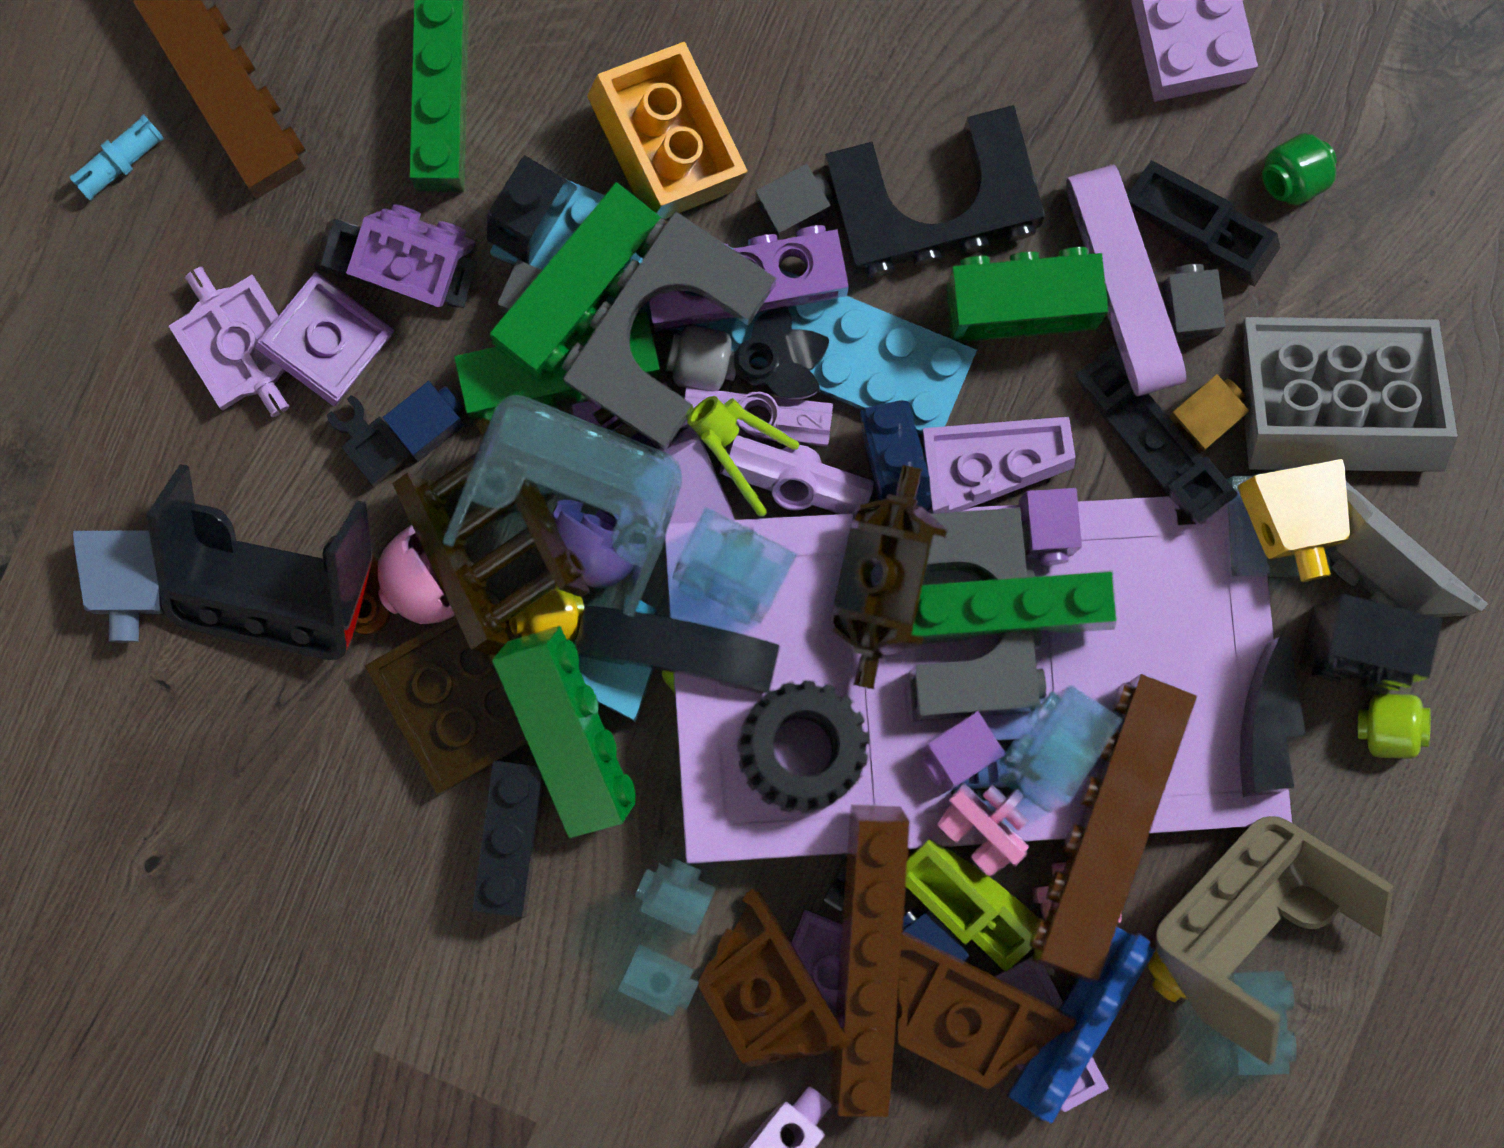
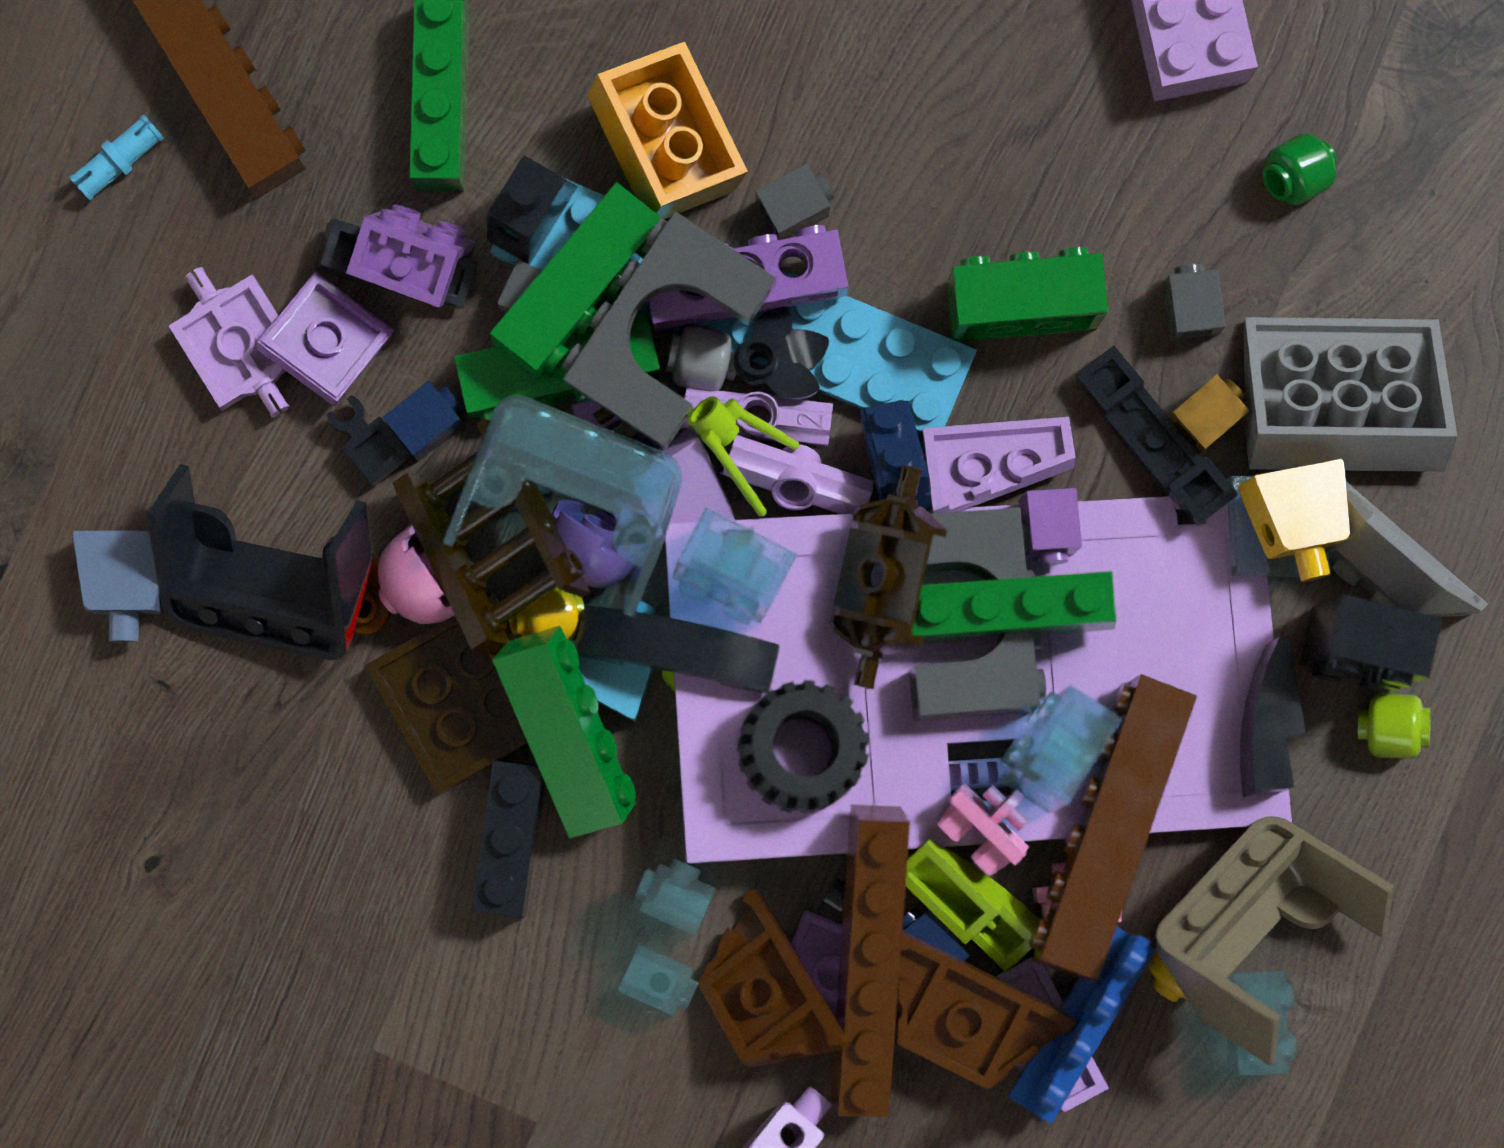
black arch [824,105,1045,278] -> none
medium lavender brick [921,712,1005,791] -> none
lavender beam [1066,164,1186,397] -> none
black slope [1127,160,1281,287] -> none

